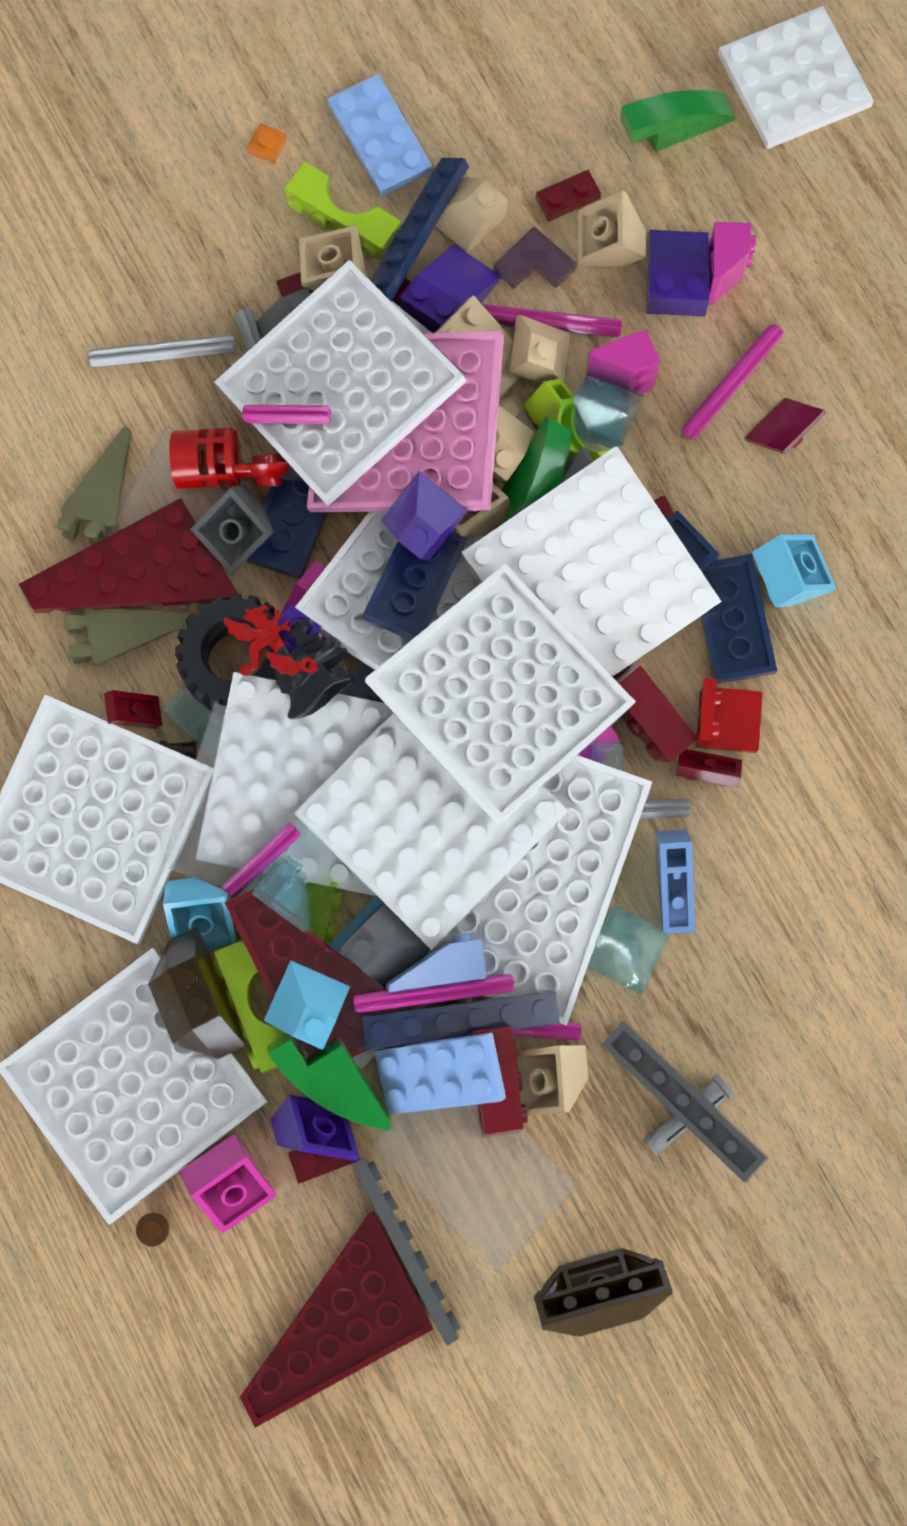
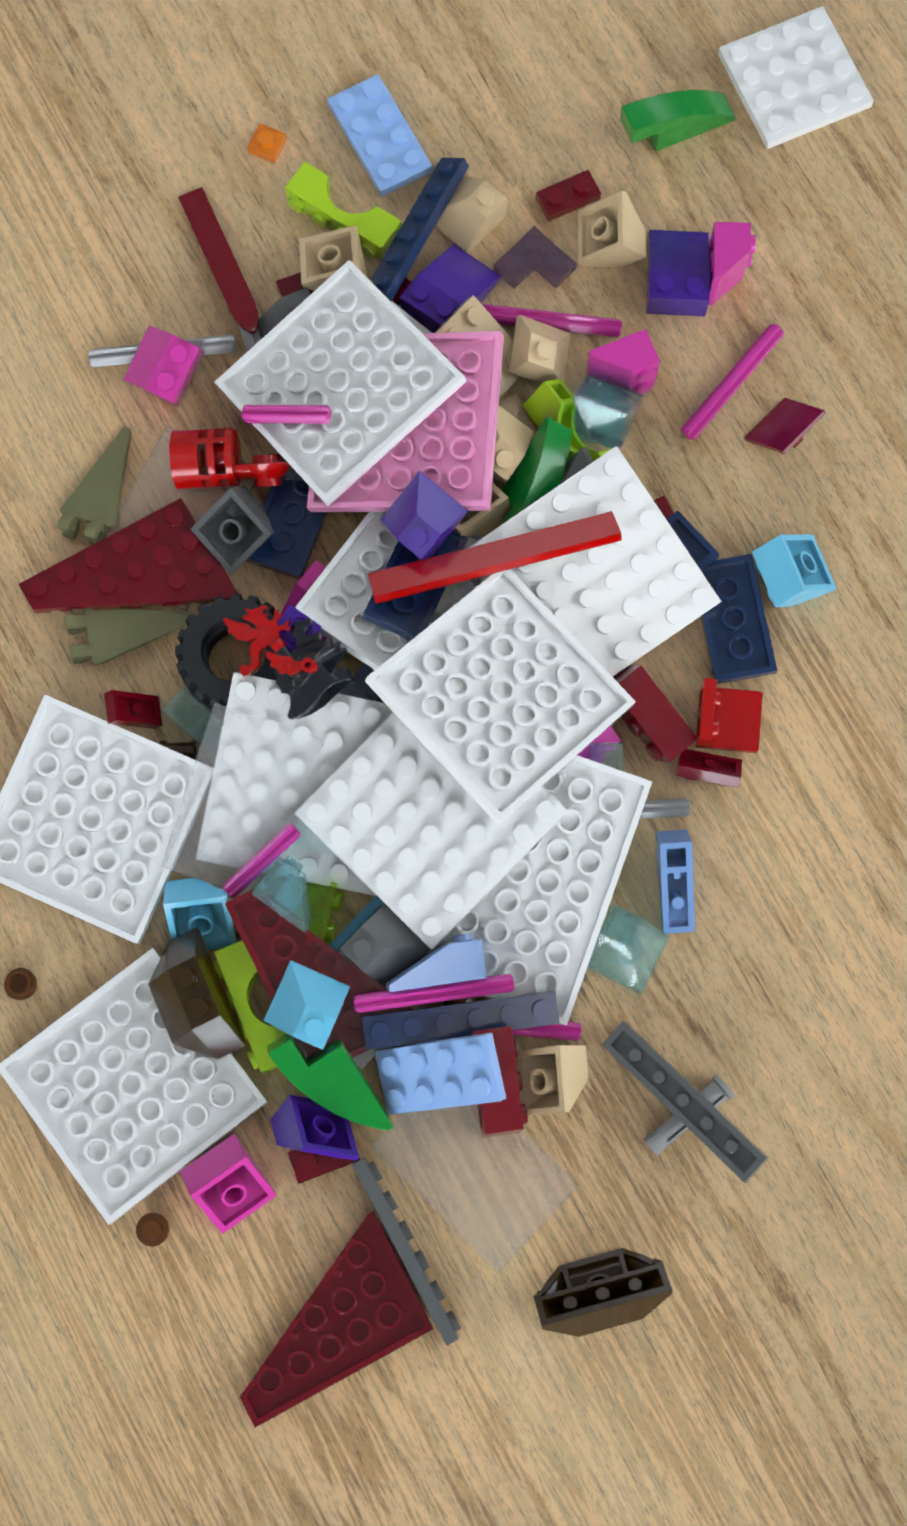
none -> reddish brown plate [4,968,37,1000]
none -> dark pink slope [123,326,204,407]
none -> dark red piece [178,187,259,334]
none -> red tile [368,511,622,604]

